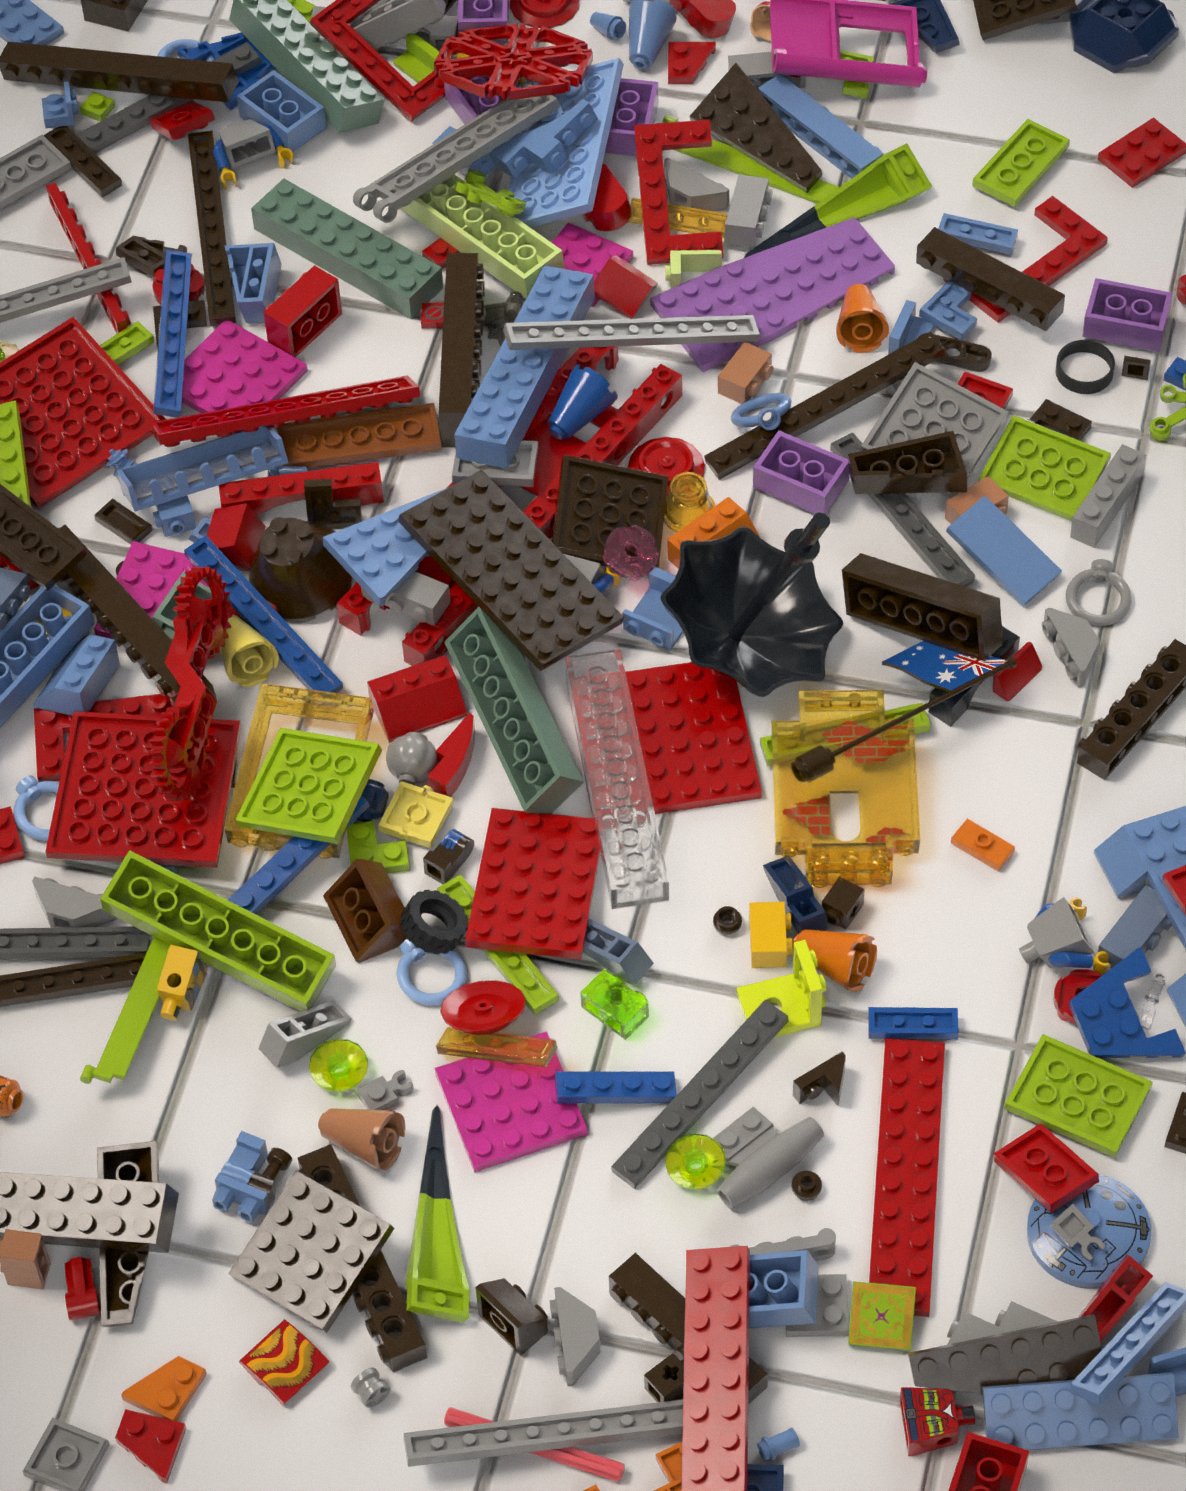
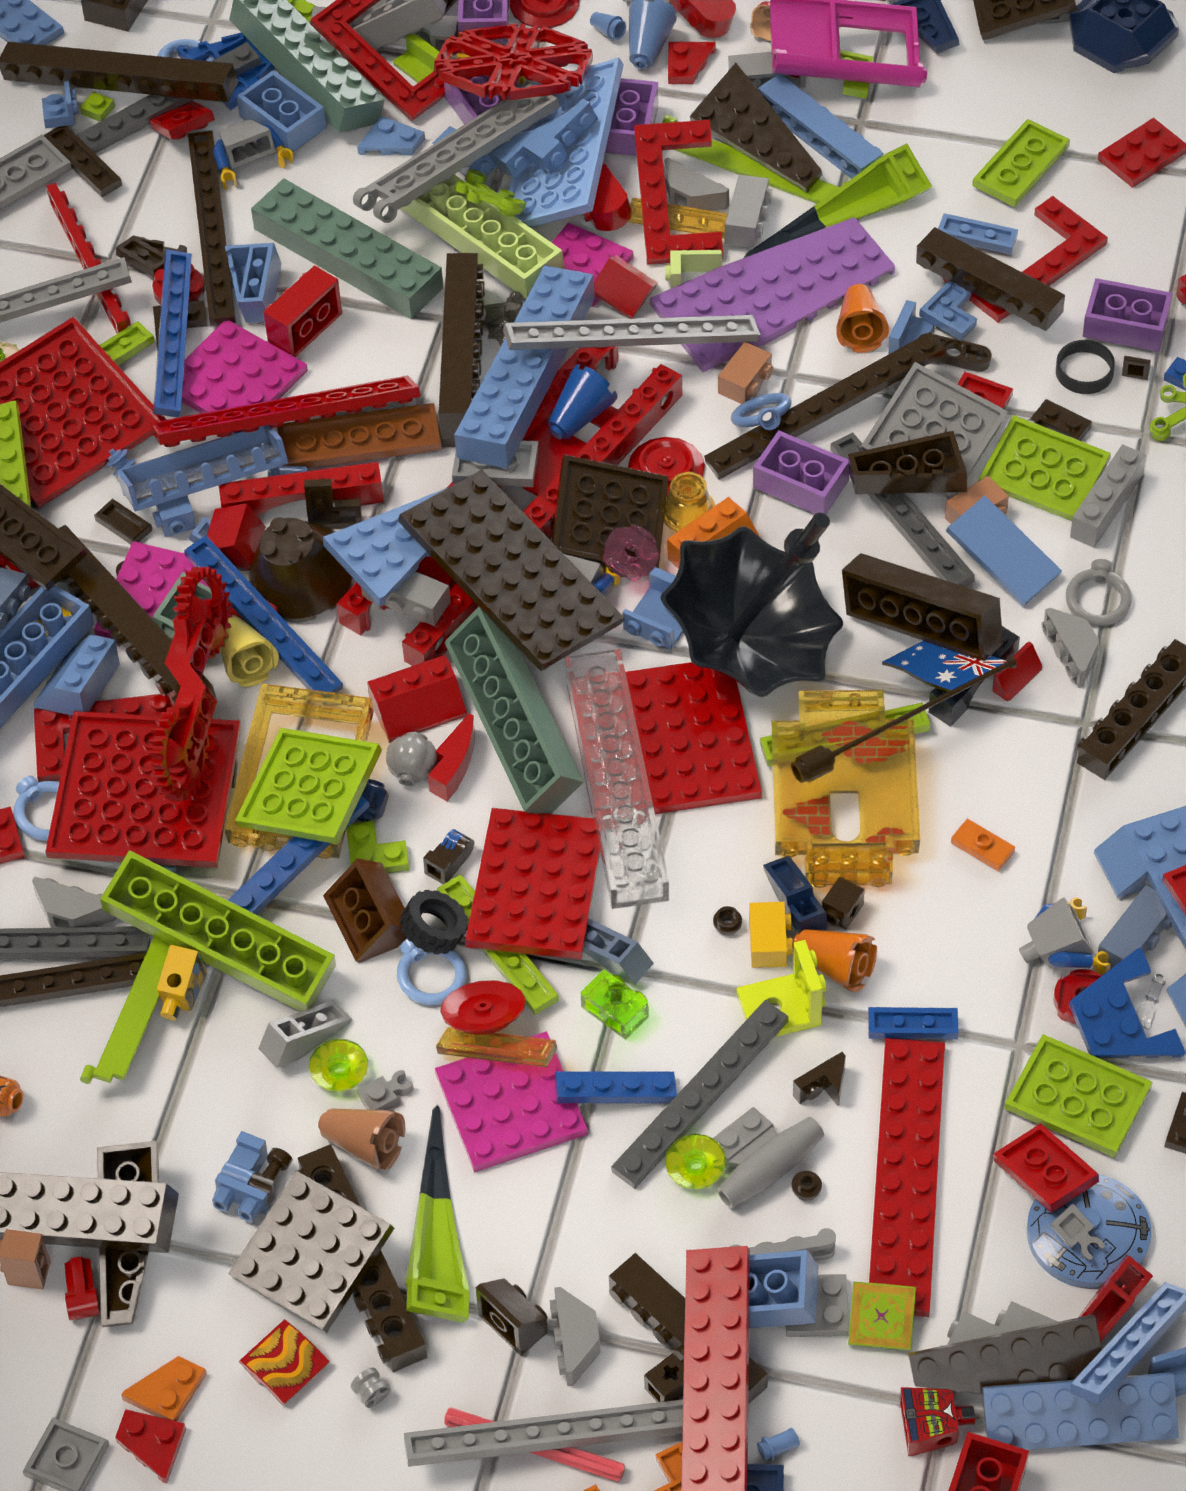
light yellow plate [378,781,454,848] -> none
red tile [421,303,444,328] -> none
red plate [422,238,458,269] -> none
none -> medium blue wing [357,116,425,155]

